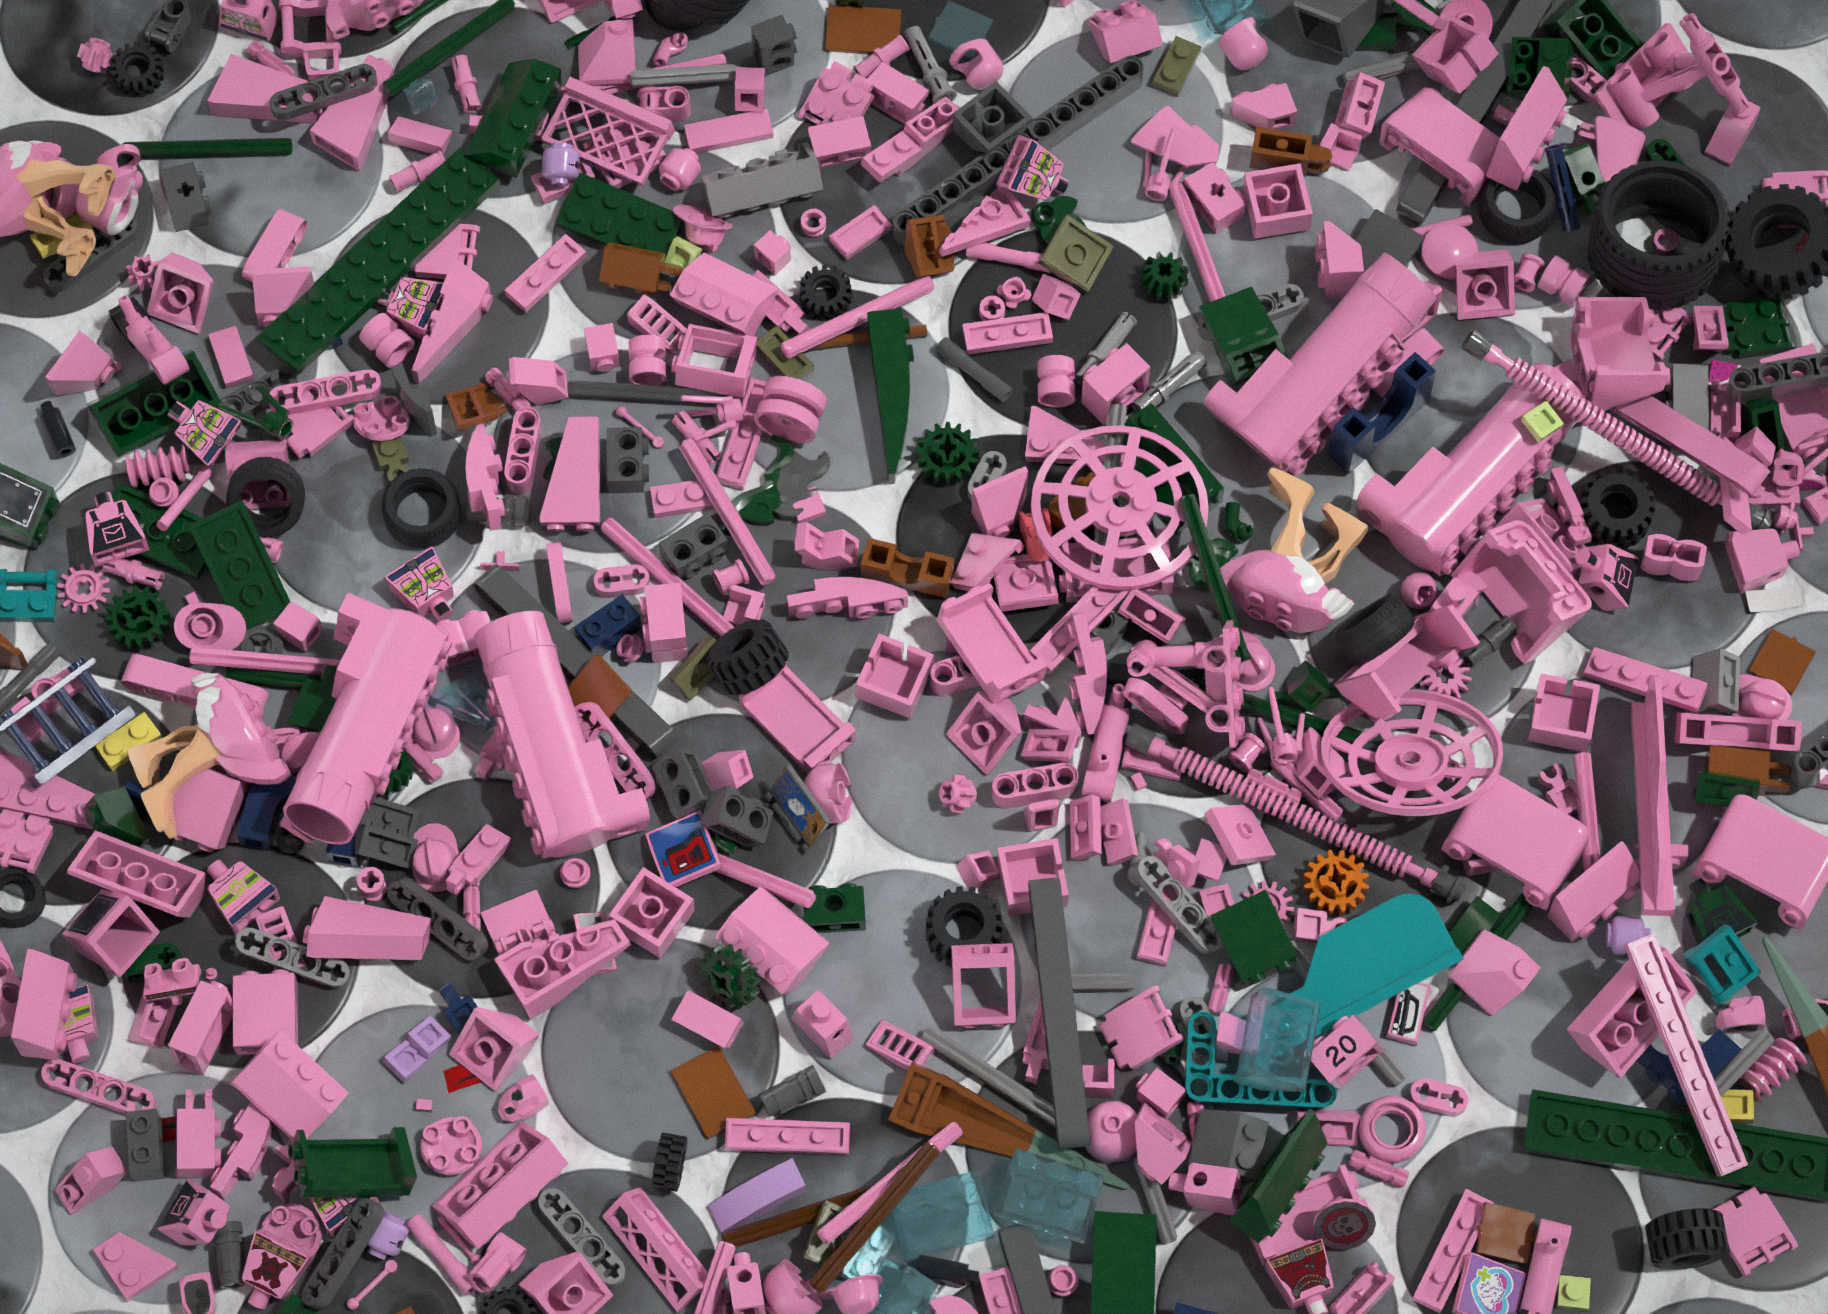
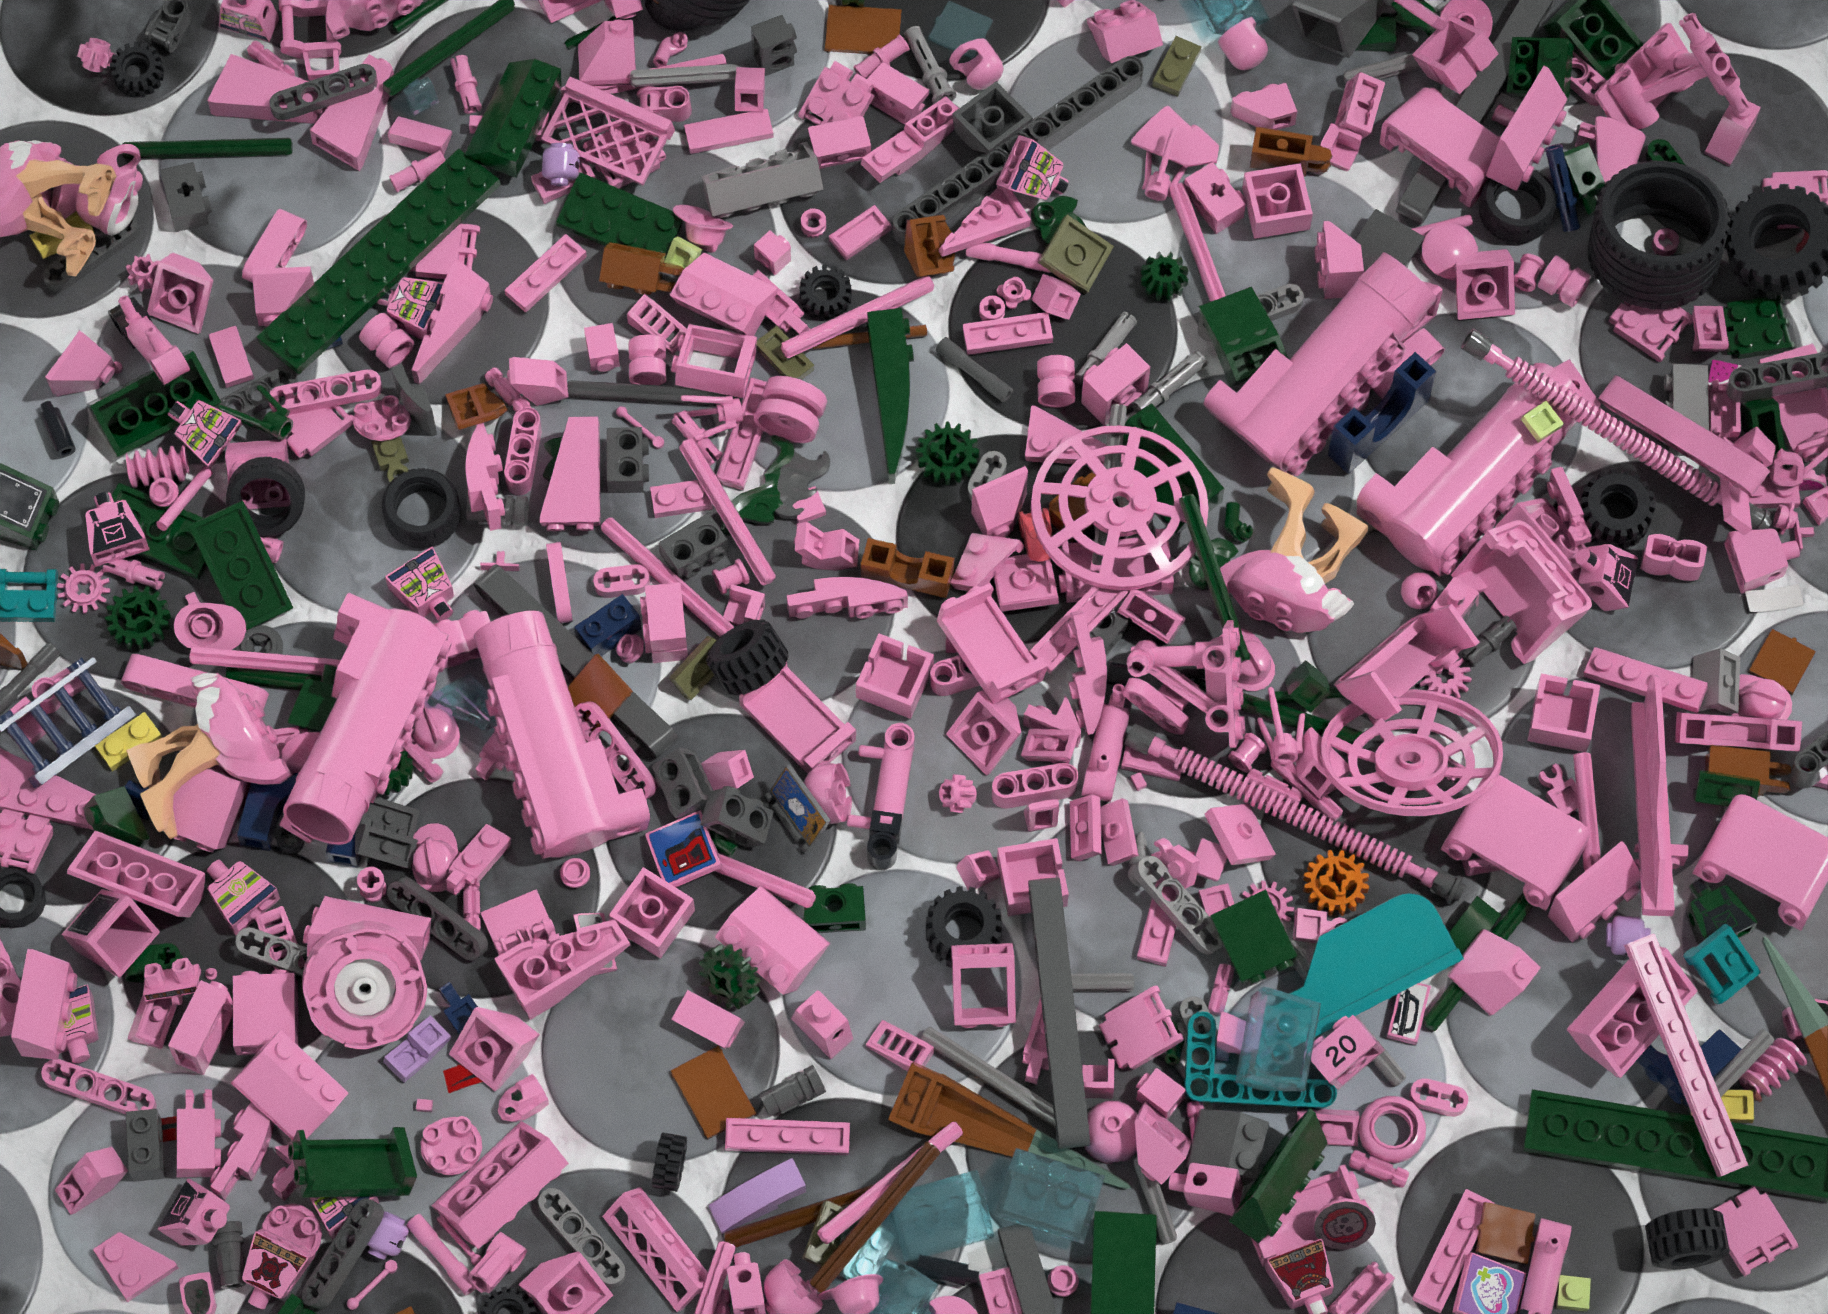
bright pink panel [273,602,323,653] -> none
bright pink head [659,148,701,191] -> none
black tyre [1335,594,1415,666] -> none
bright pink windscreen [1569,297,1670,411] -> none
bright pink rock [1714,996,1765,1035] -> none
none -> bright pink piece [302,921,427,1049]
none -> bright pink piece [847,723,915,870]

